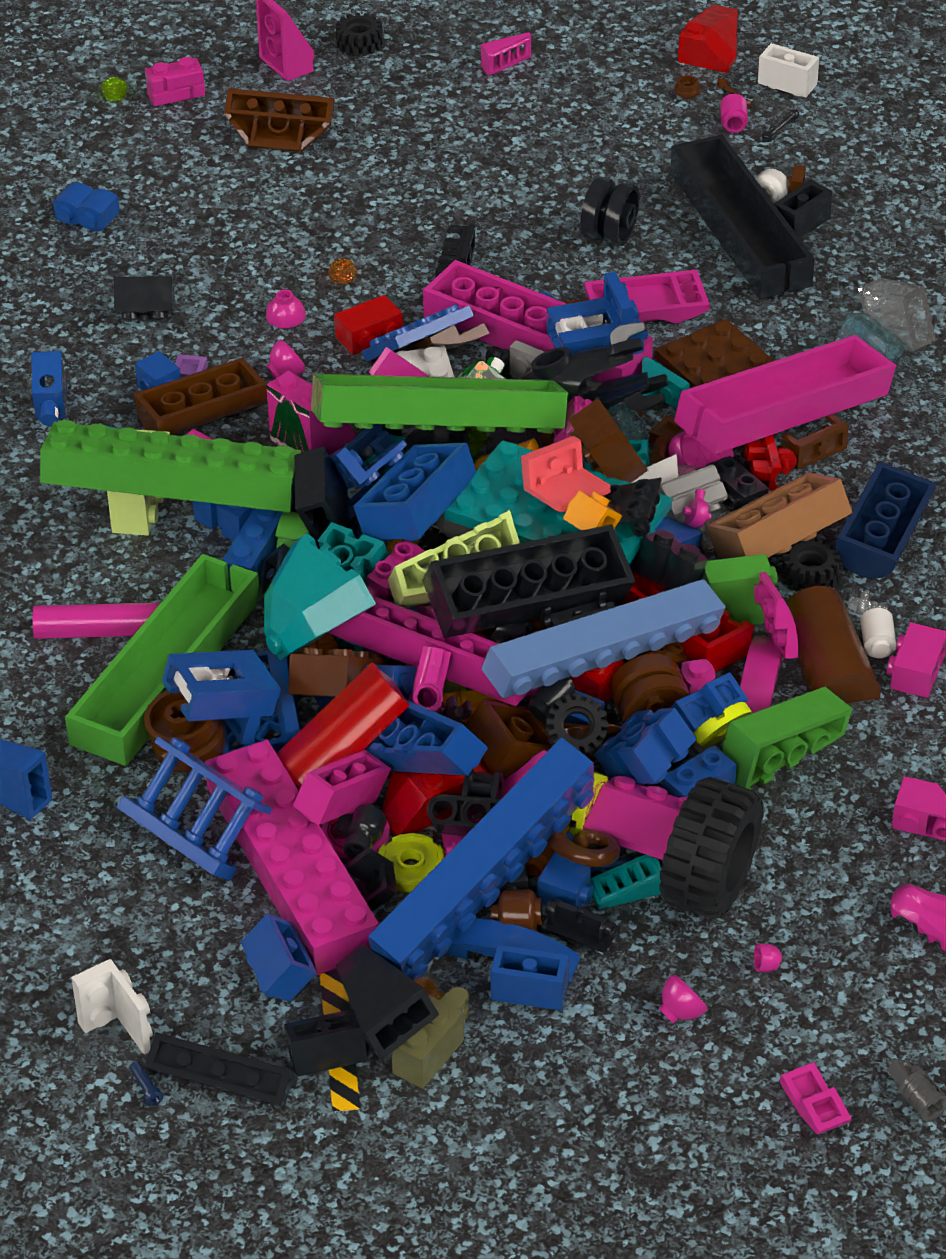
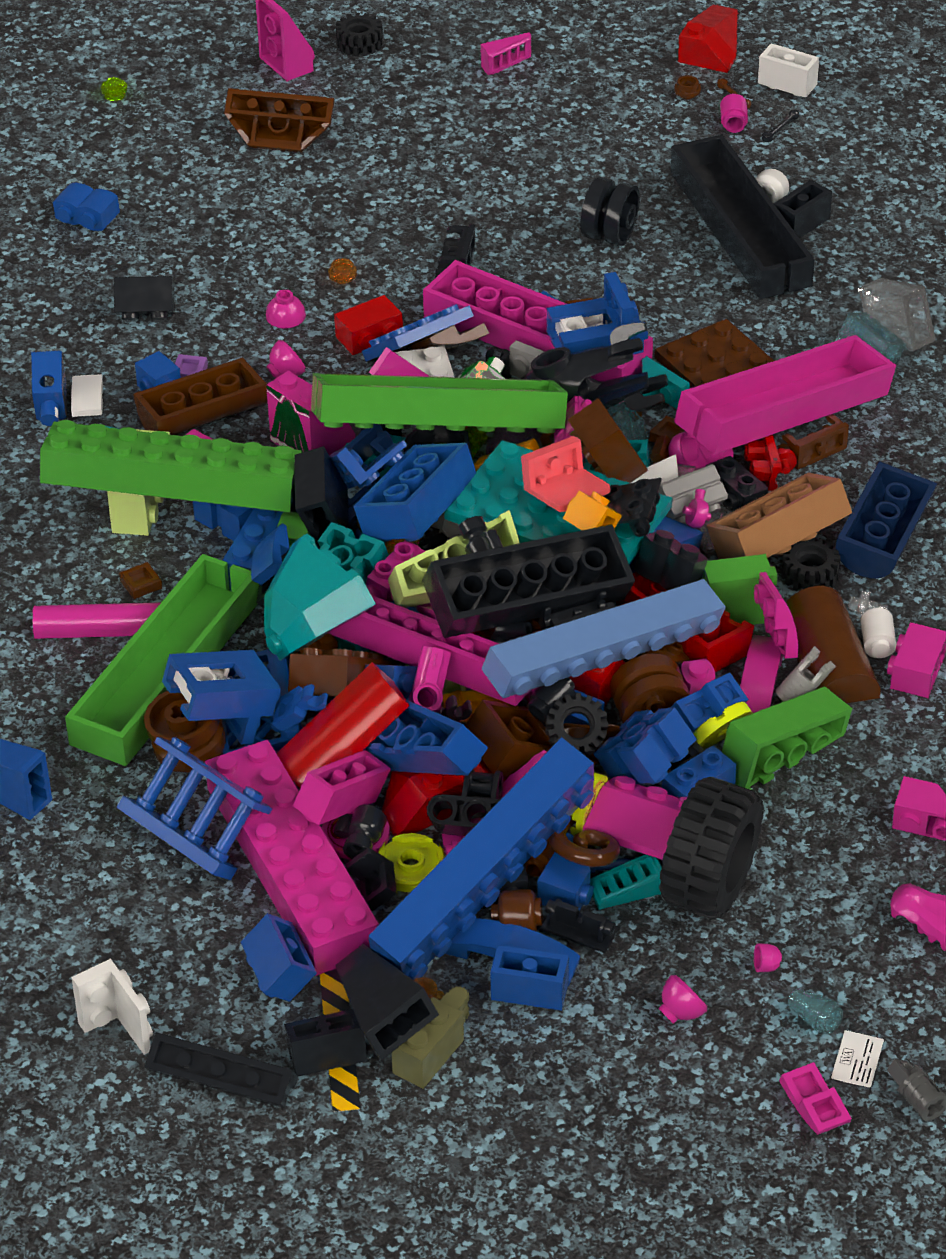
dark blue piece [129,1061,163,1106] -> none
dark pink brick [145,57,205,106] -> none
dark pink slope [584,269,710,324] -> none
reddish brown plate [787,165,806,193] -> none
none -> white slope [71,374,103,417]
none -> reddish brown tile [119,562,162,599]
none -> blue slope [251,523,289,585]
none -> blue plate [272,684,328,732]
none -> black piece [458,516,503,554]
none -> light grey hinge [776,646,836,701]
none -> clear light blue cone [788,988,843,1034]
none -> white sticker [831,1030,884,1088]

